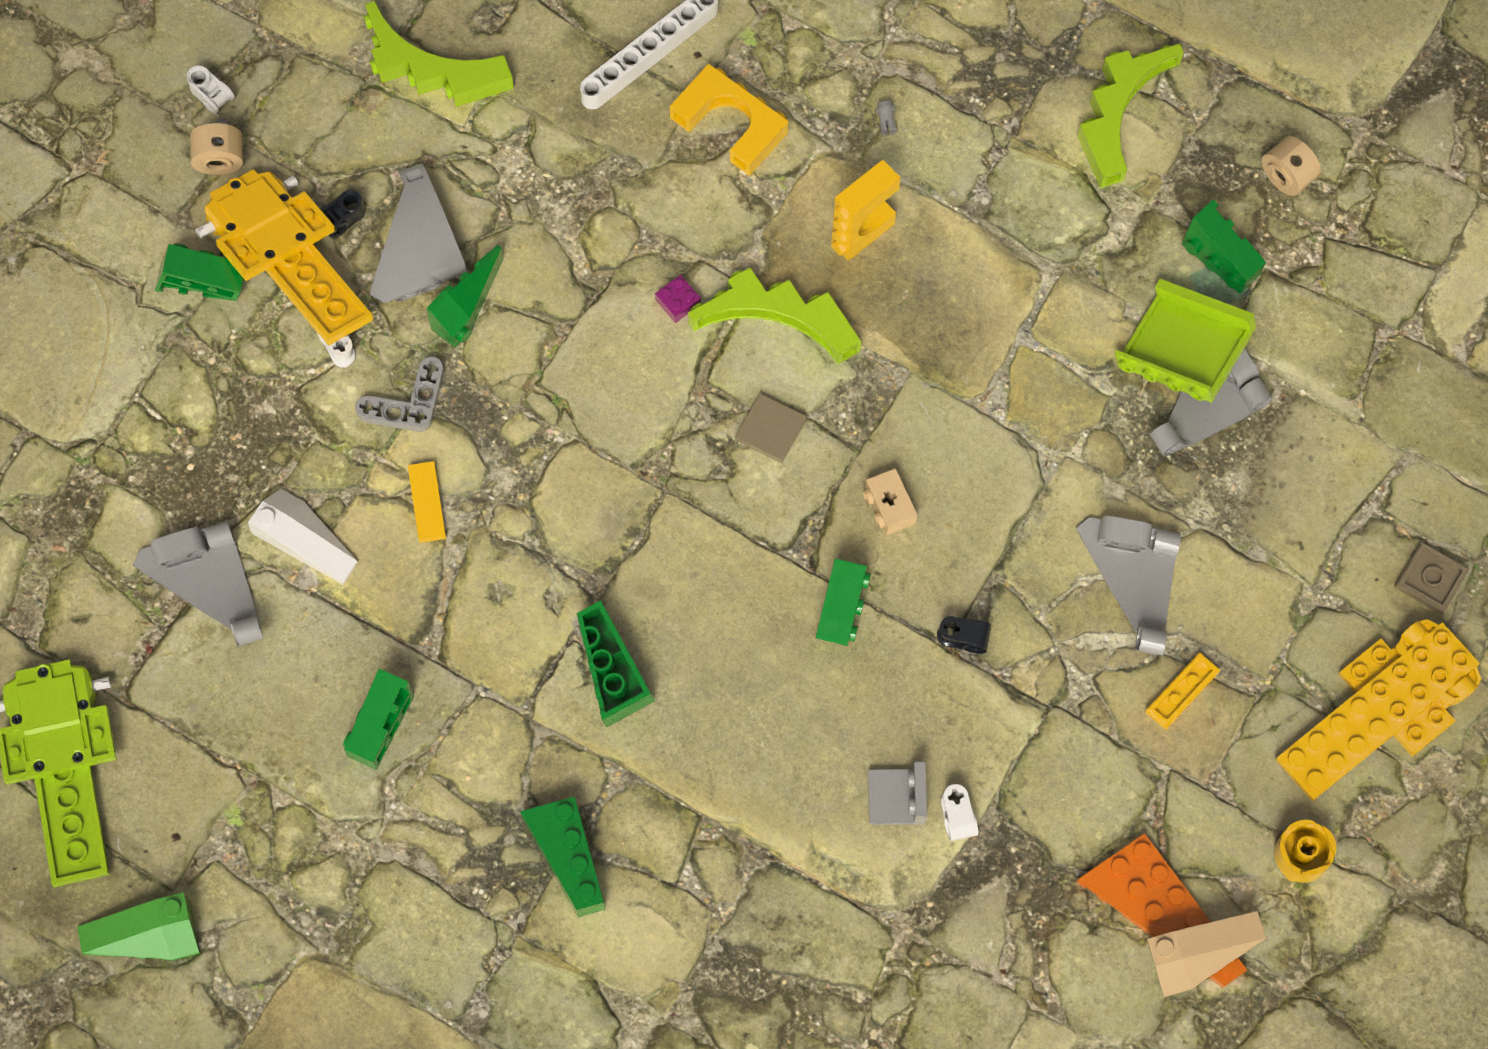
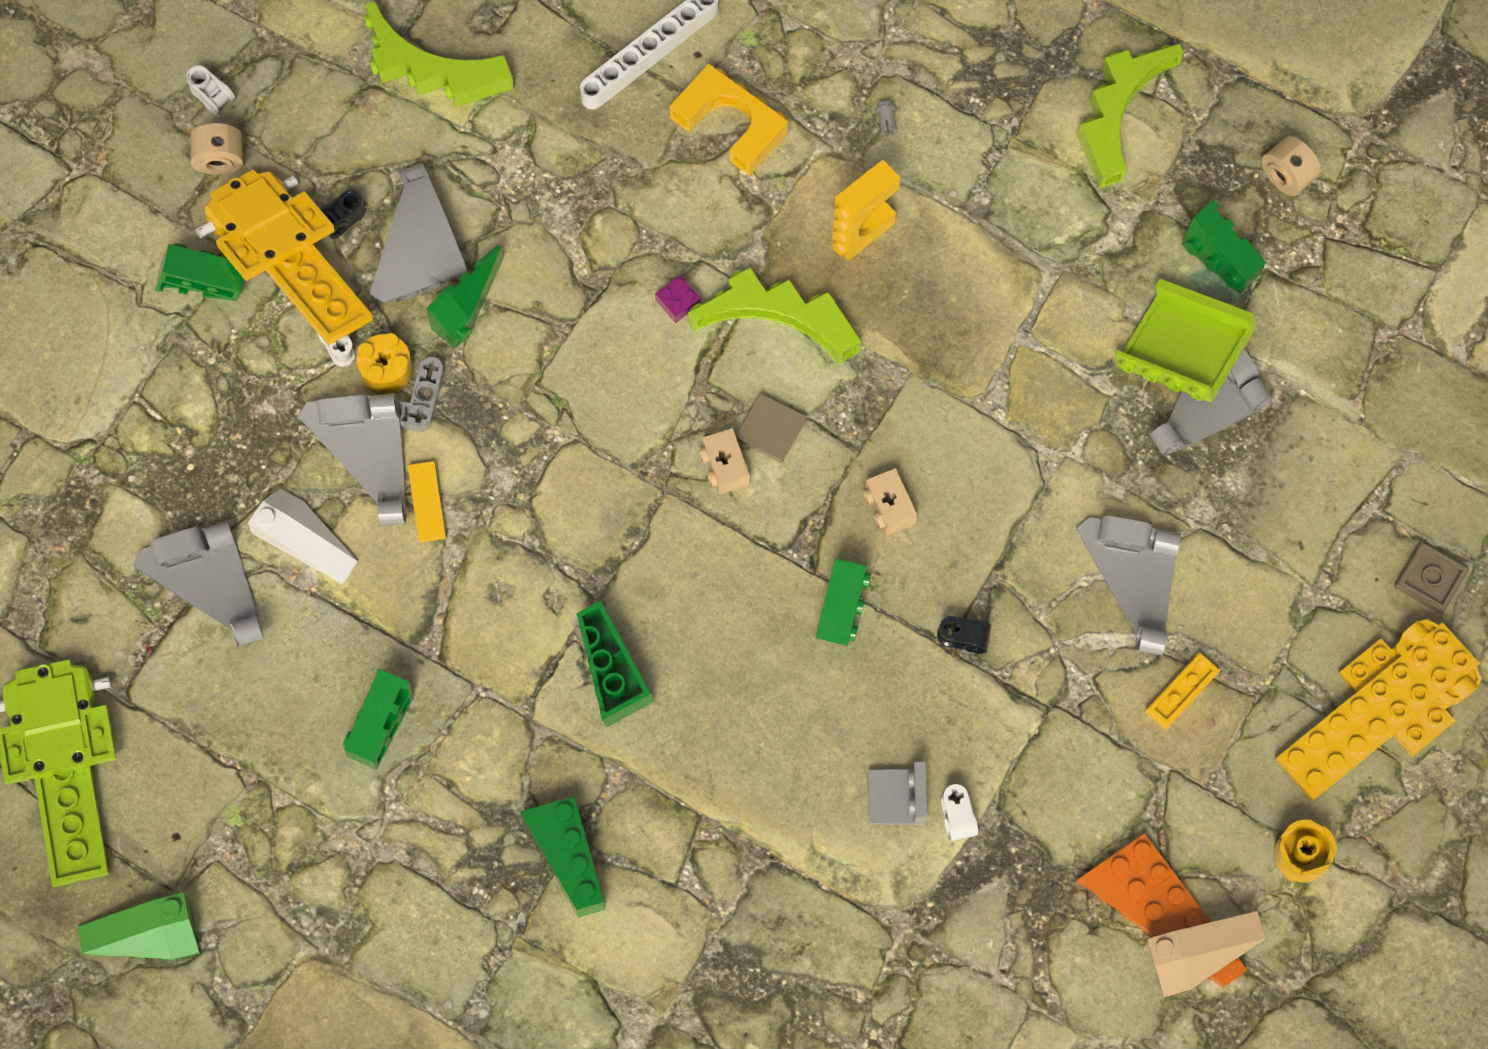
none -> light grey panel [298,393,406,527]
none -> yellow brick [357,333,413,395]
none -> tan brick [699,428,750,495]

